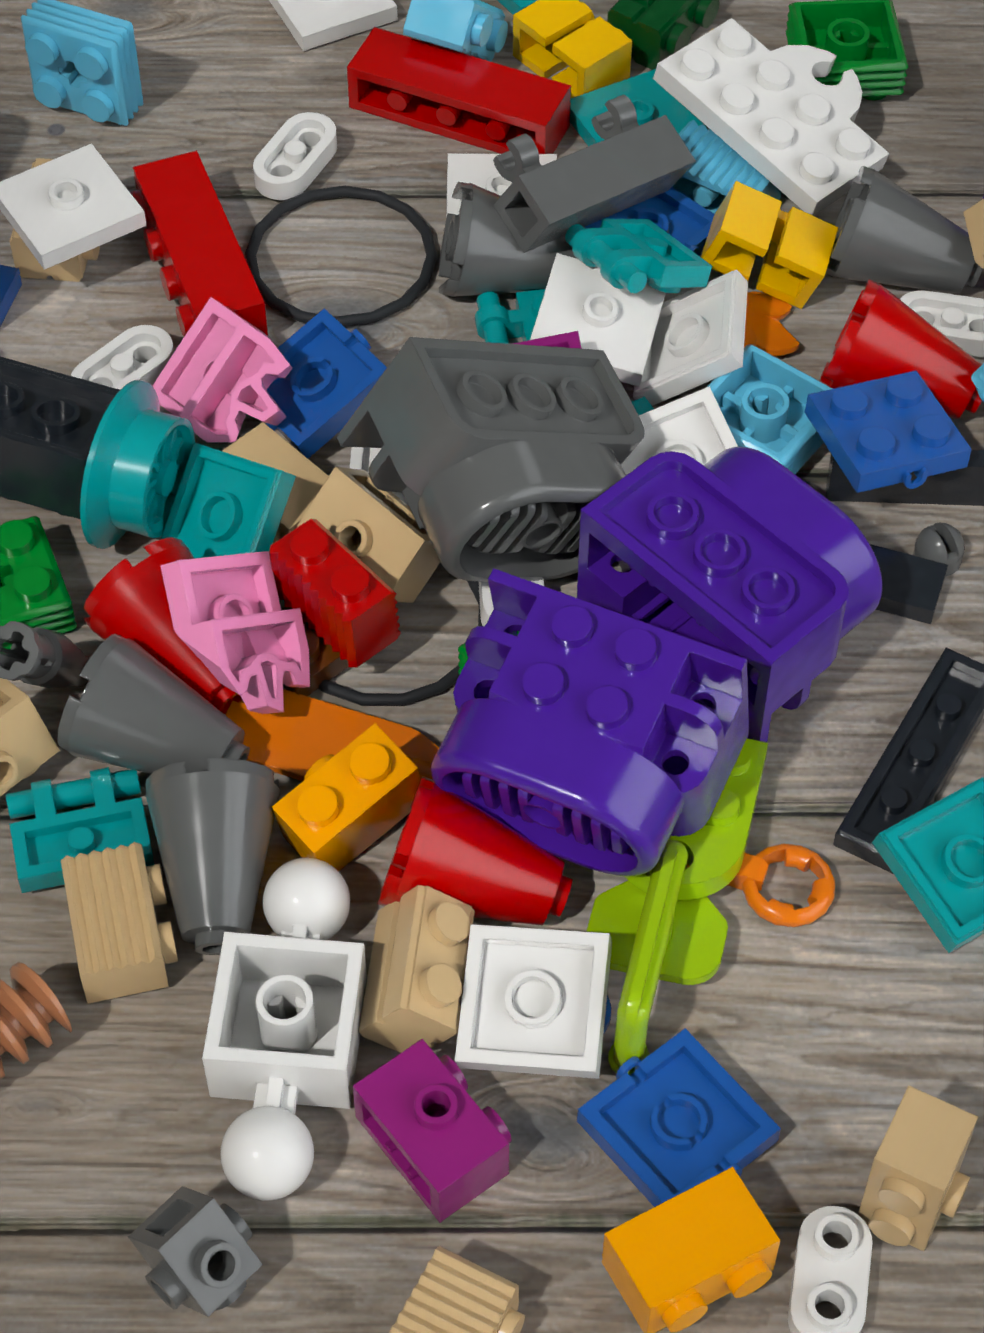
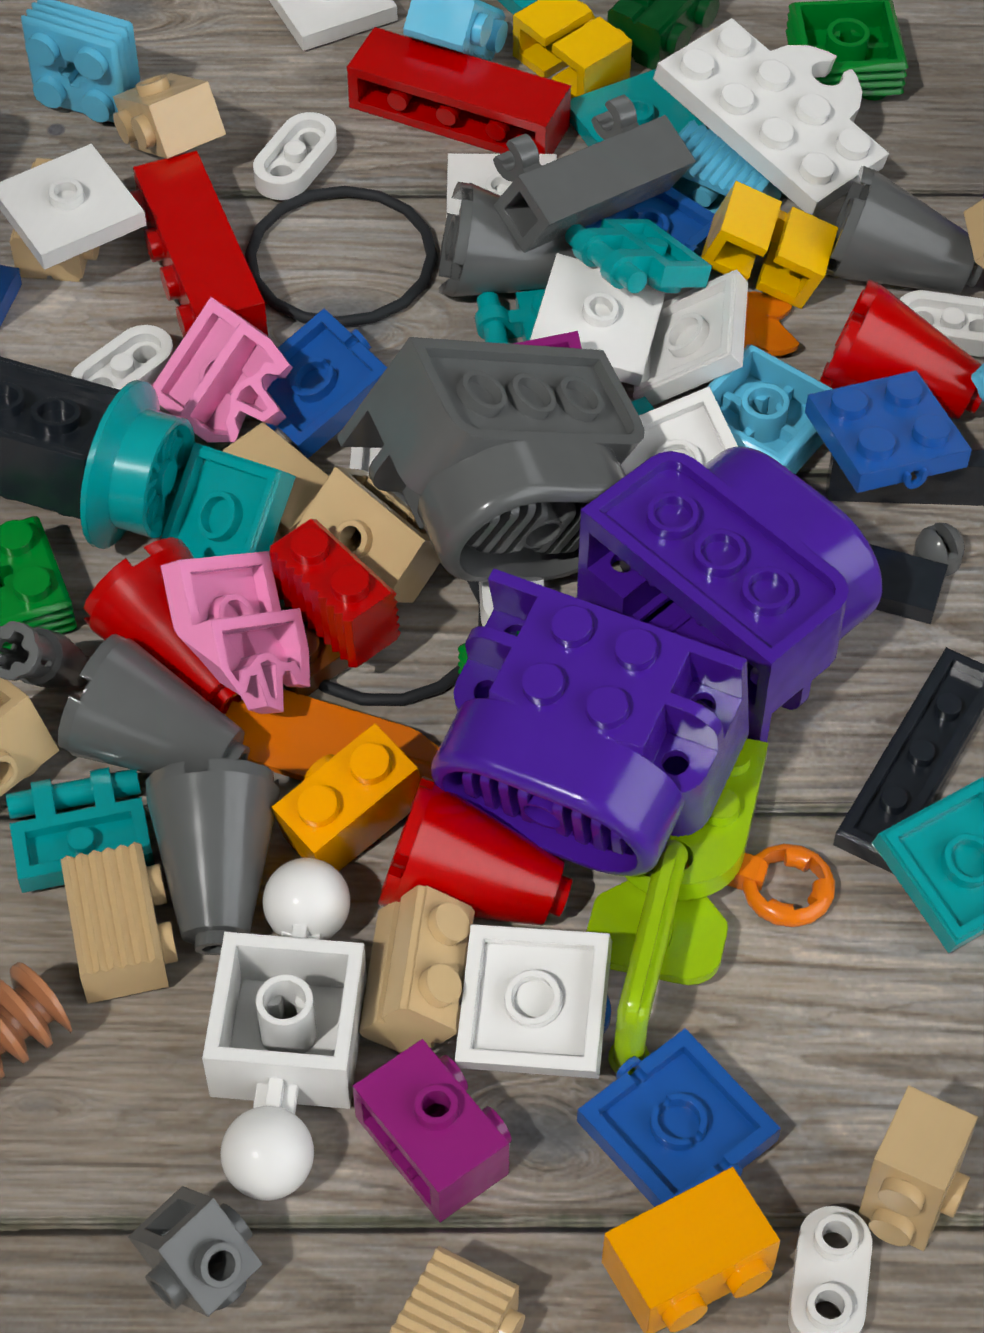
none -> tan brick [113,73,226,159]

